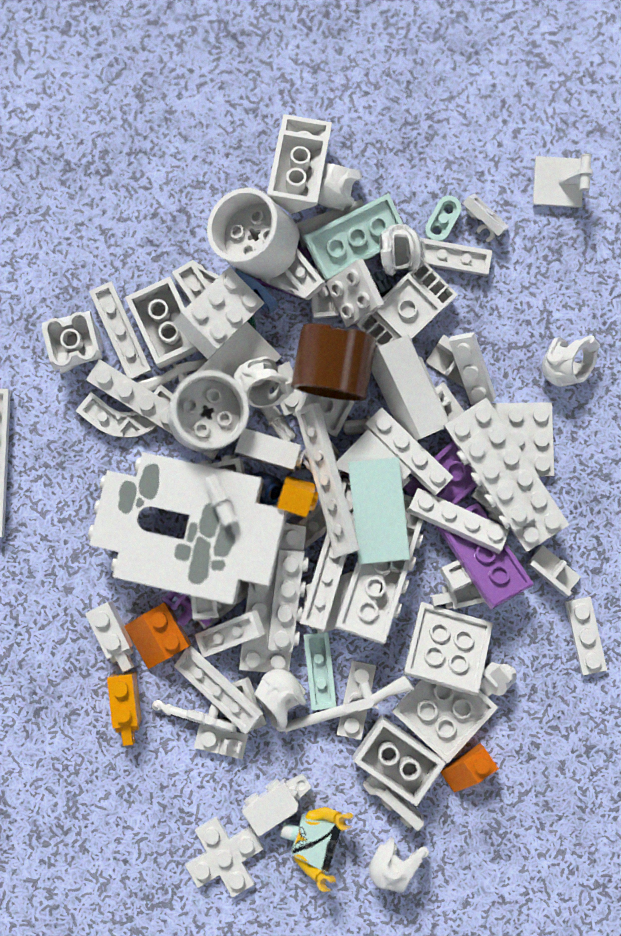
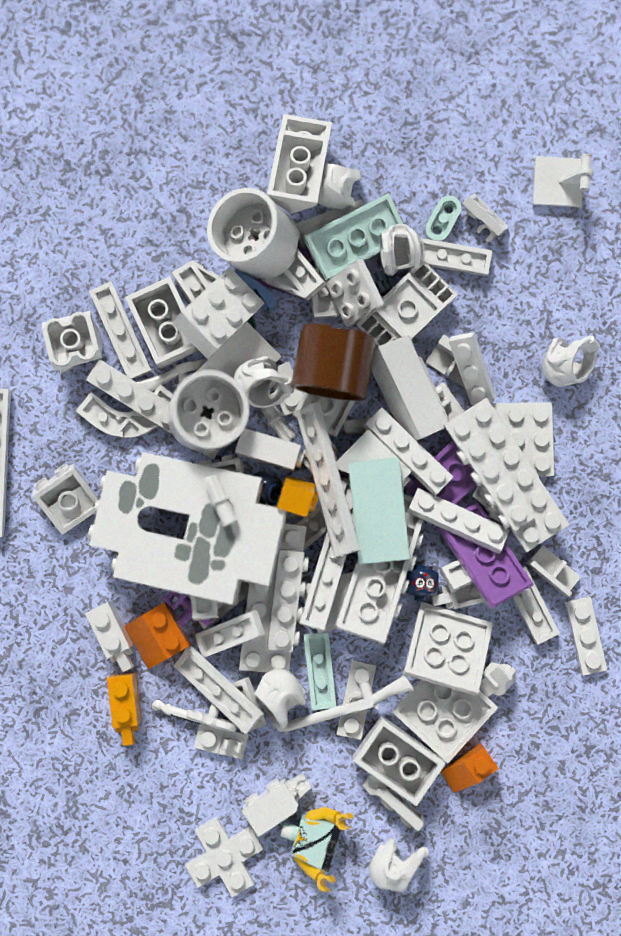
none -> white plate [32,463,99,535]
none -> dark blue head [406,565,439,601]
none -> white plate [513,566,560,645]

